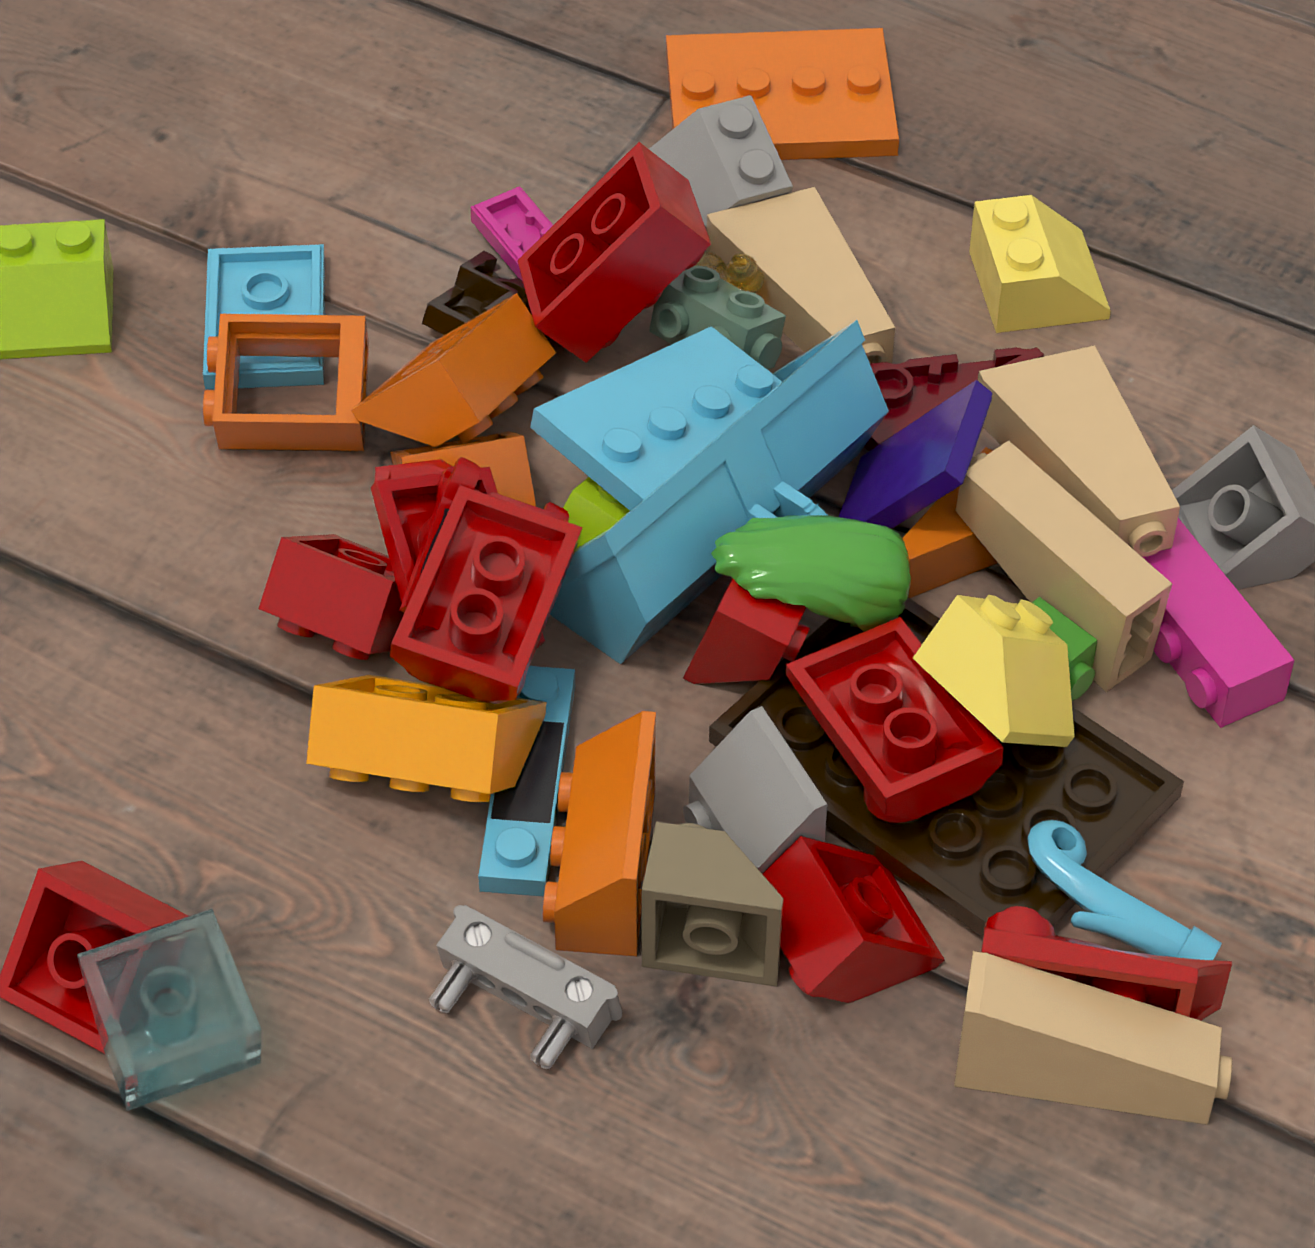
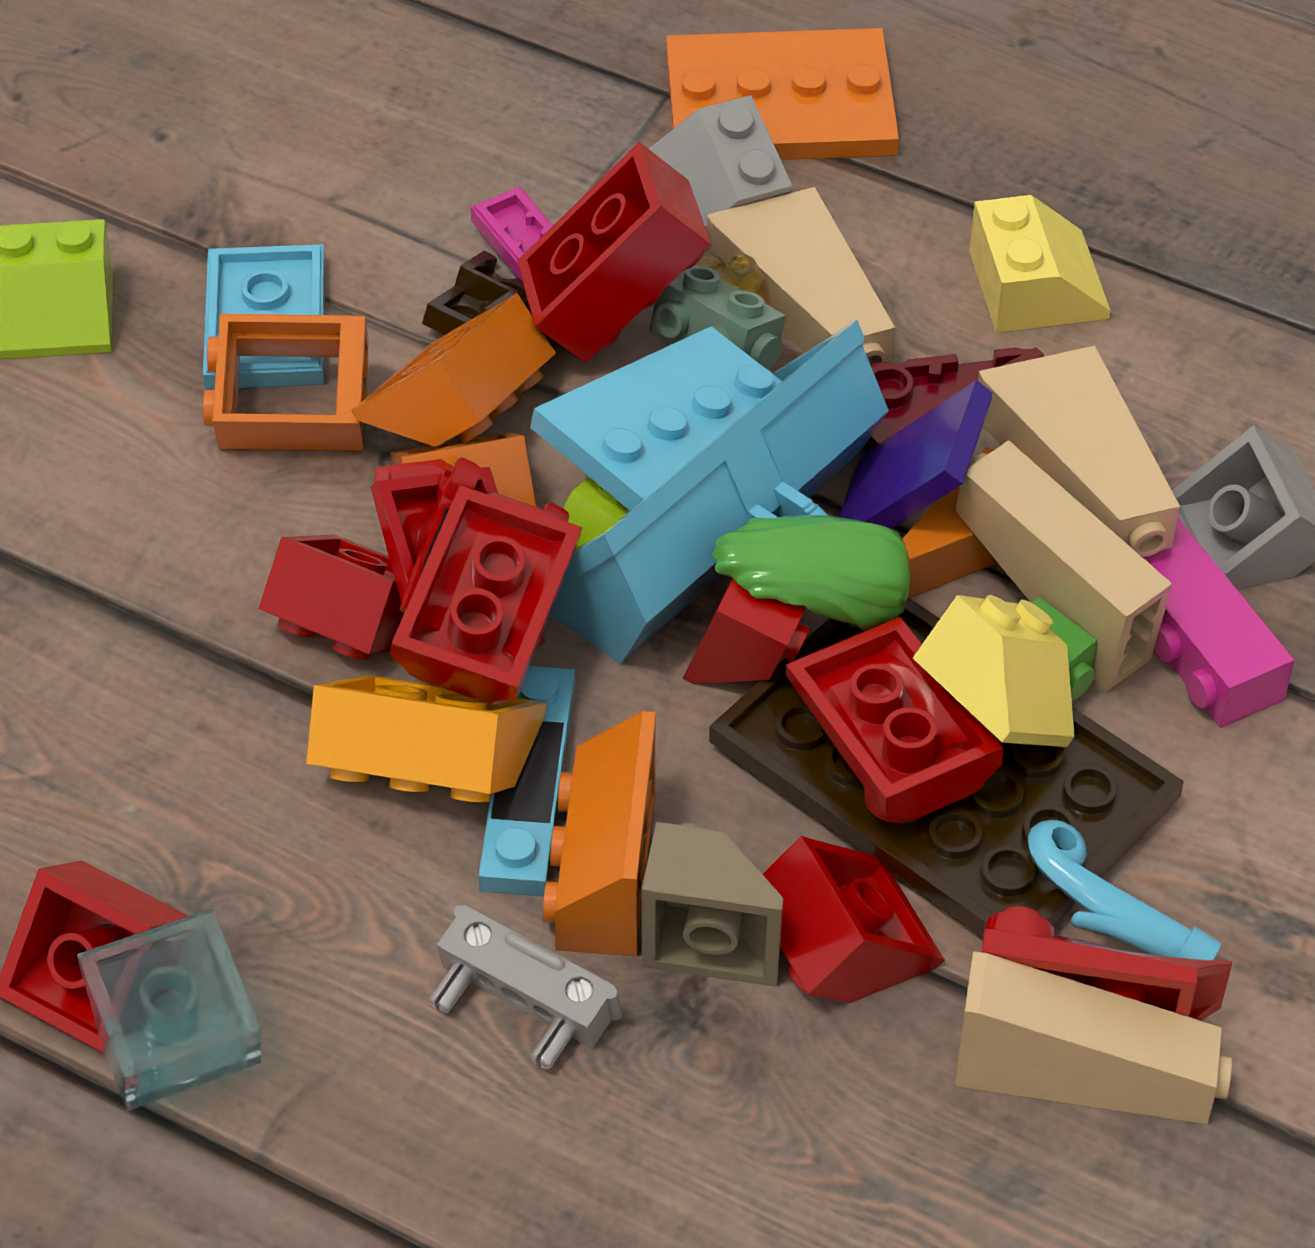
light grey slope [683,706,827,874] -> none

